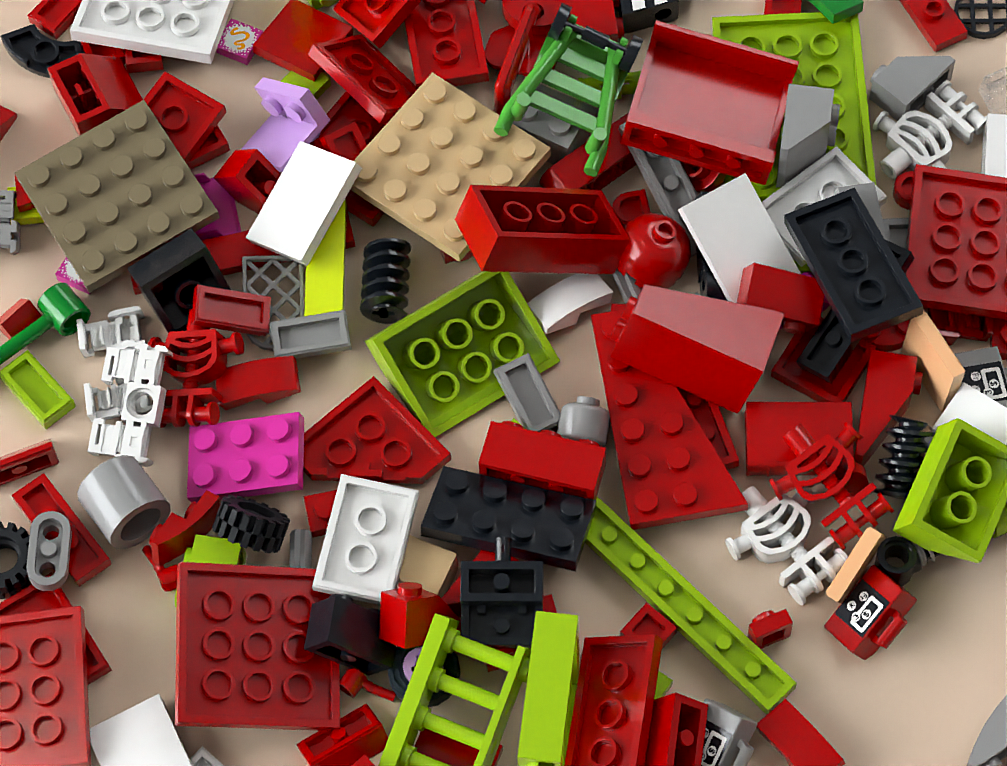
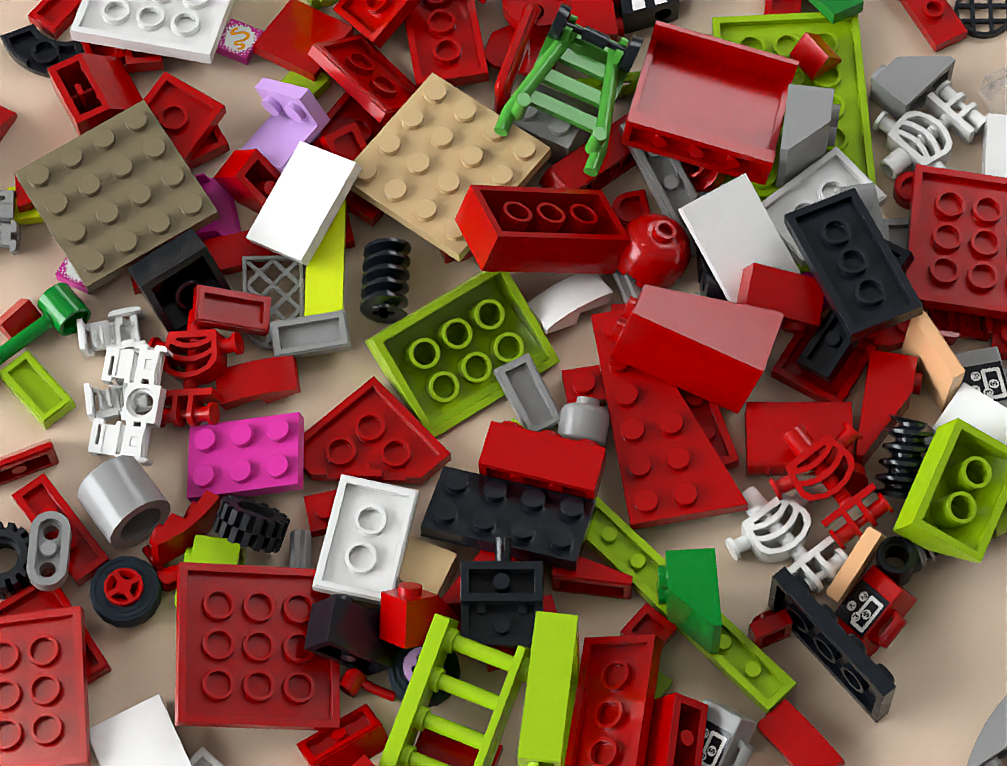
none -> black wheel [89,556,162,628]
none -> red slope [552,557,633,600]
none -> red plate [561,365,606,407]
none -> green slope [657,548,722,654]
none -> black plate [768,566,896,723]
none -> red slope [789,32,842,81]

